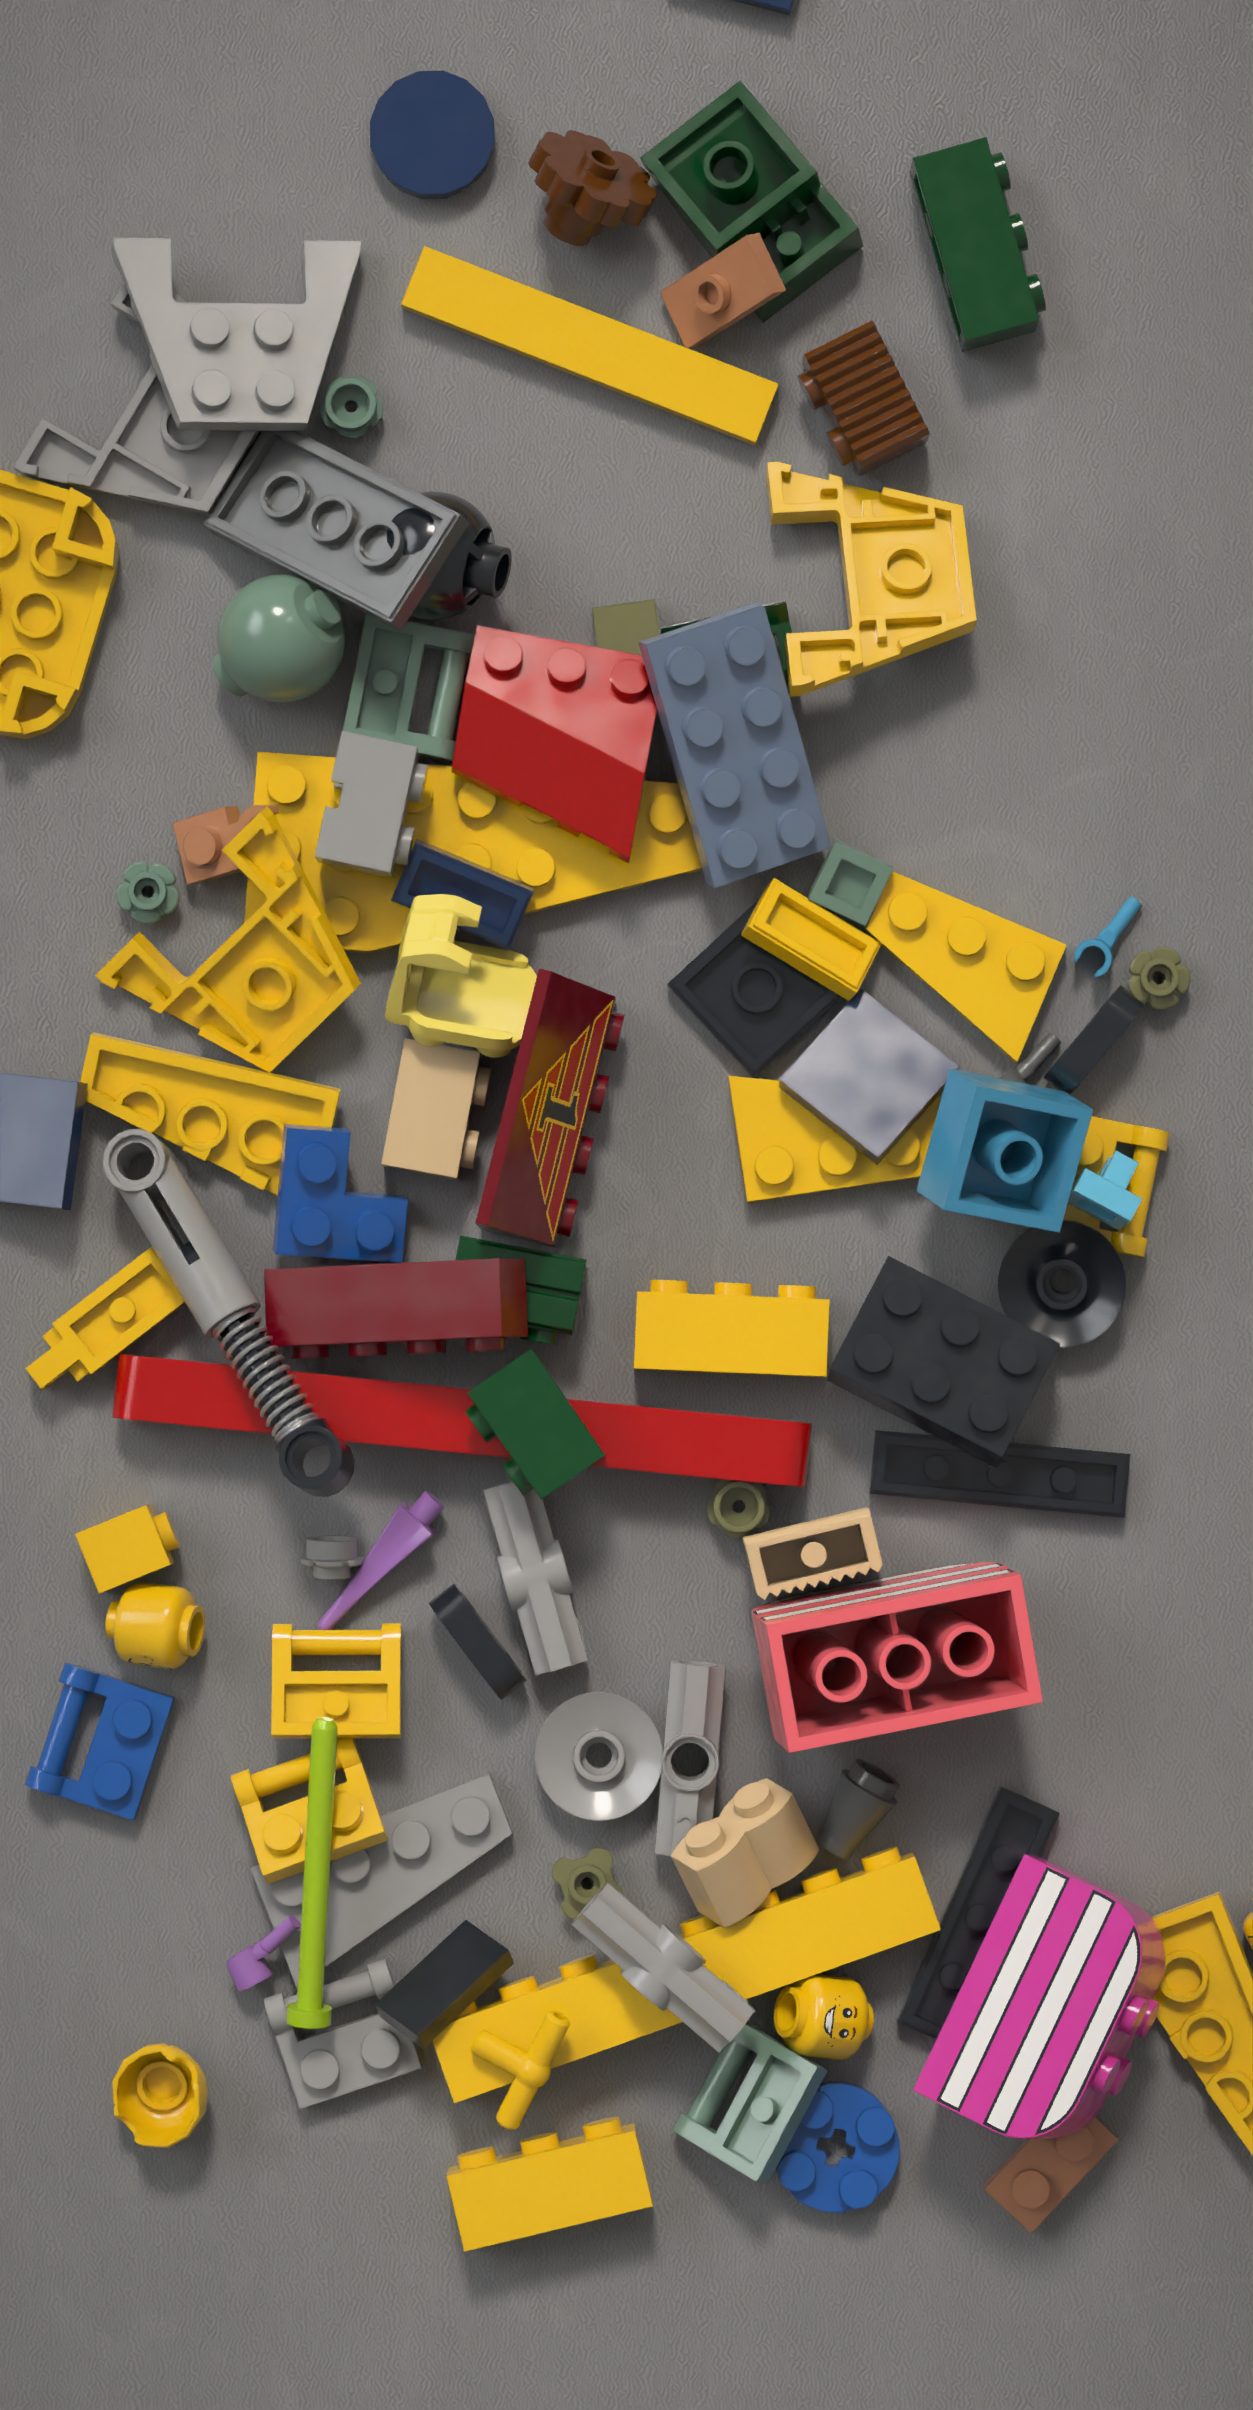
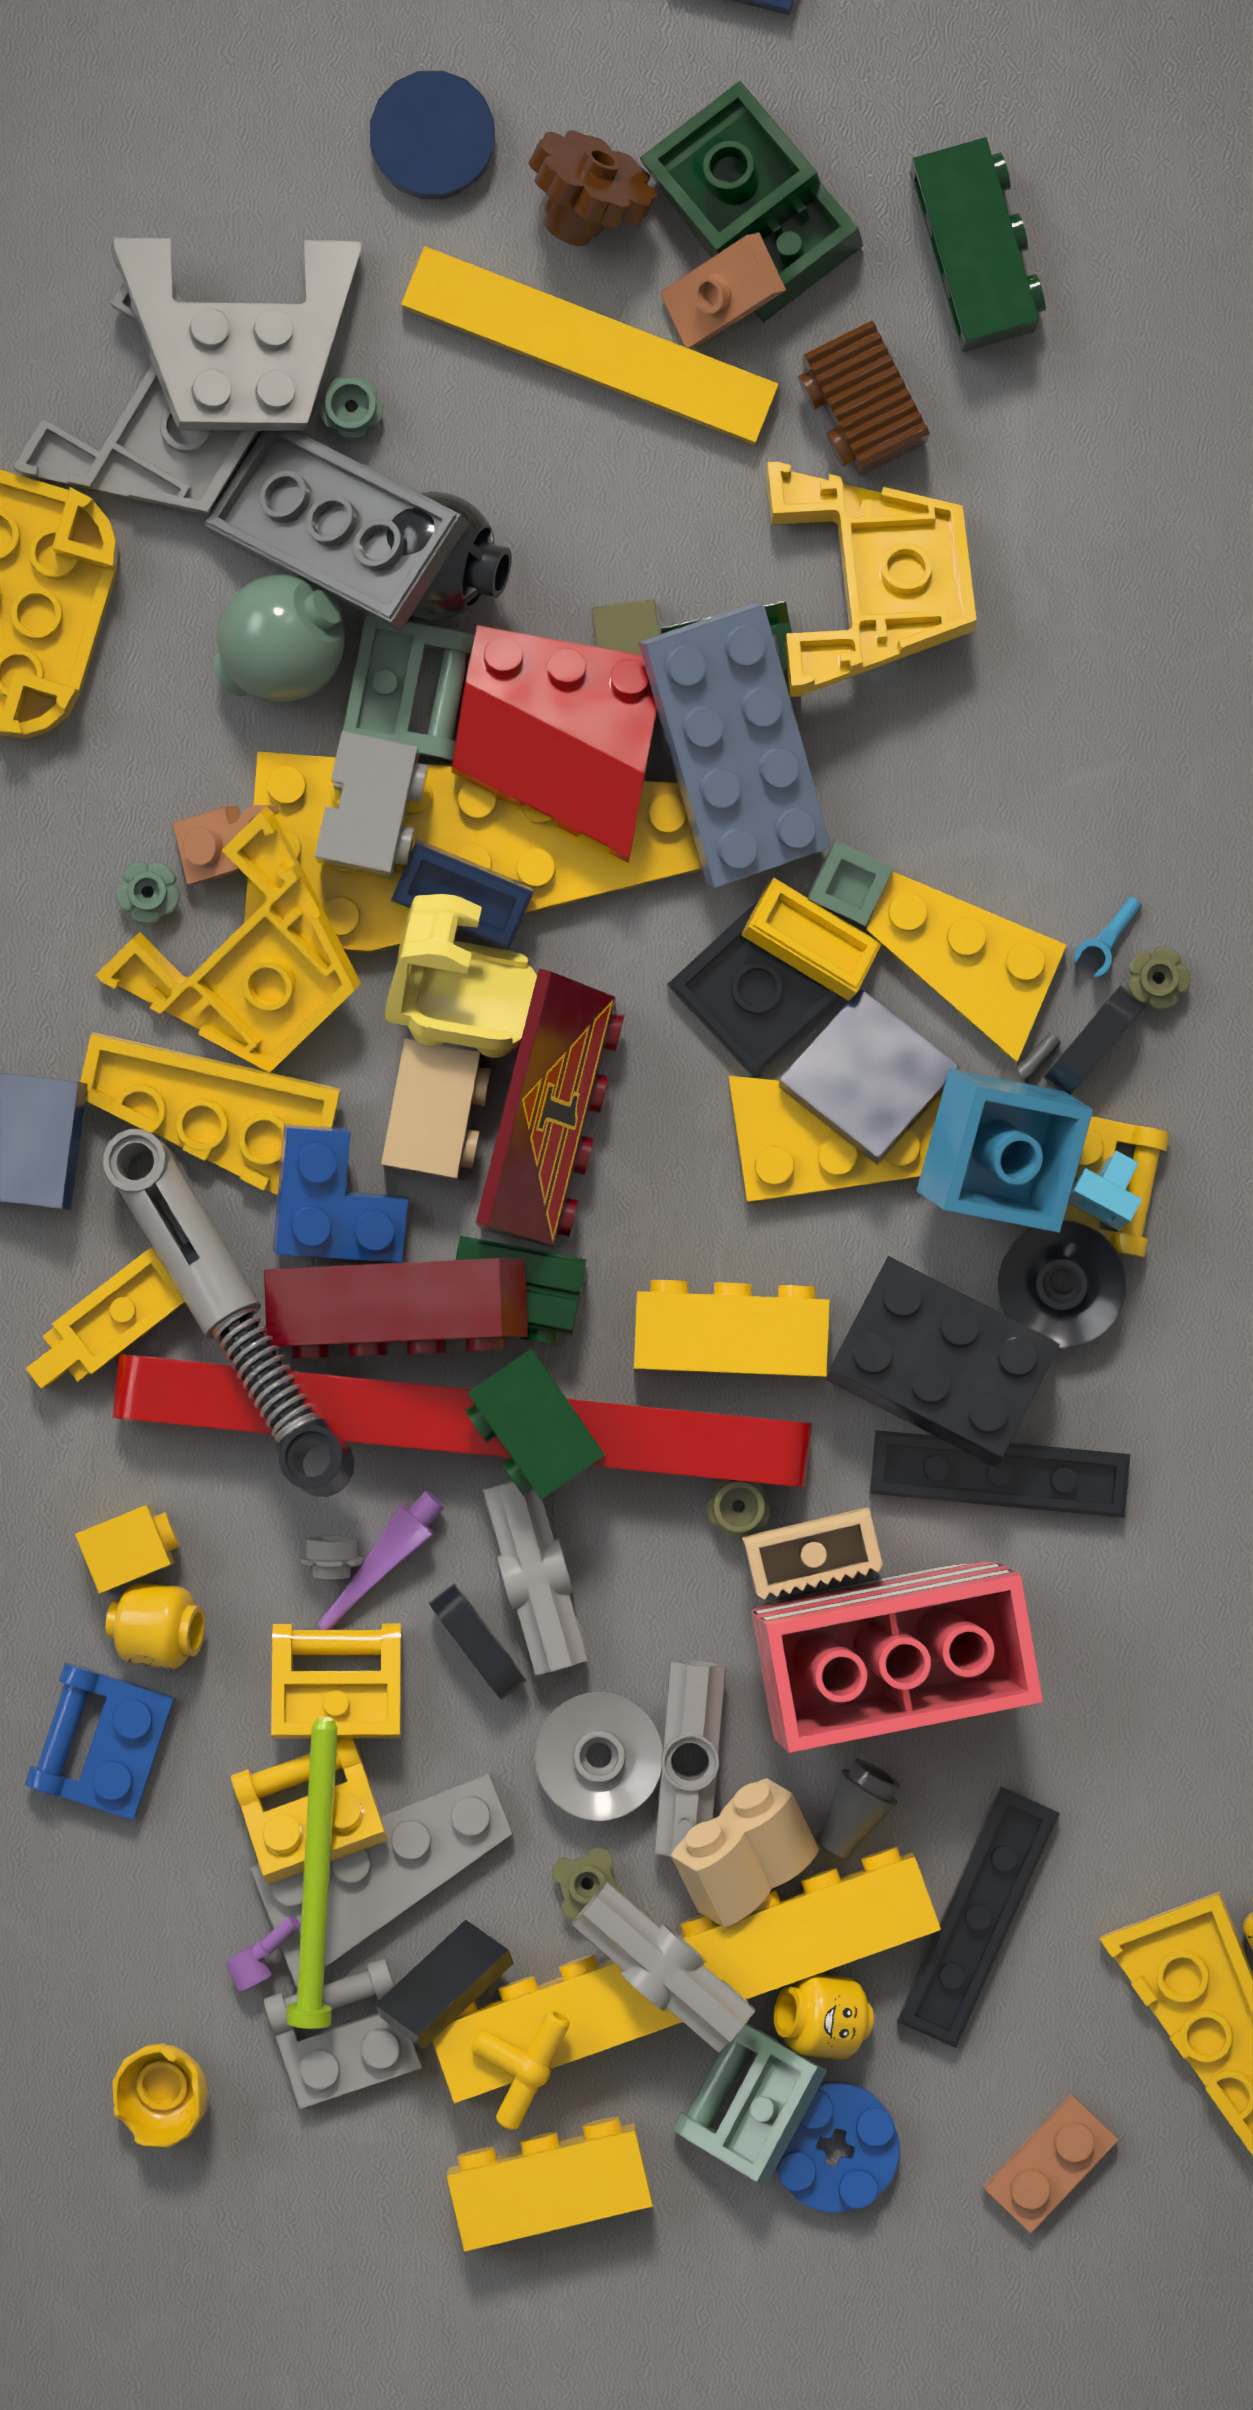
dark pink brick [913,1854,1165,2139] -> none

